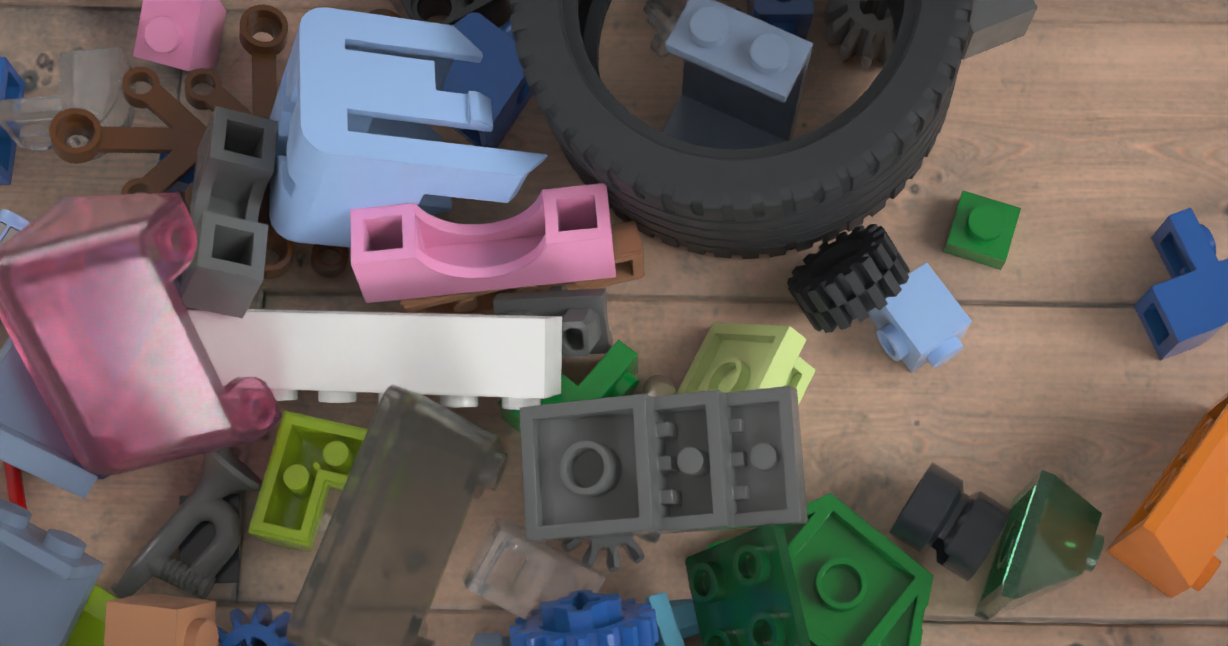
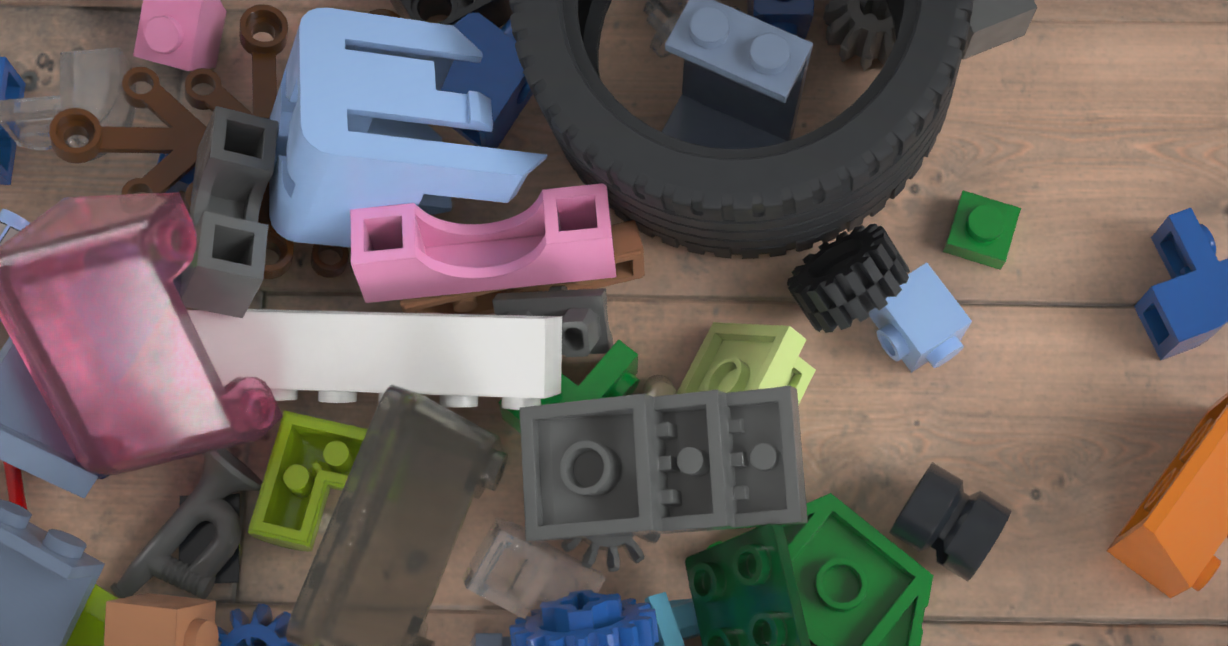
clear green slope [974,470,1104,620] -> none

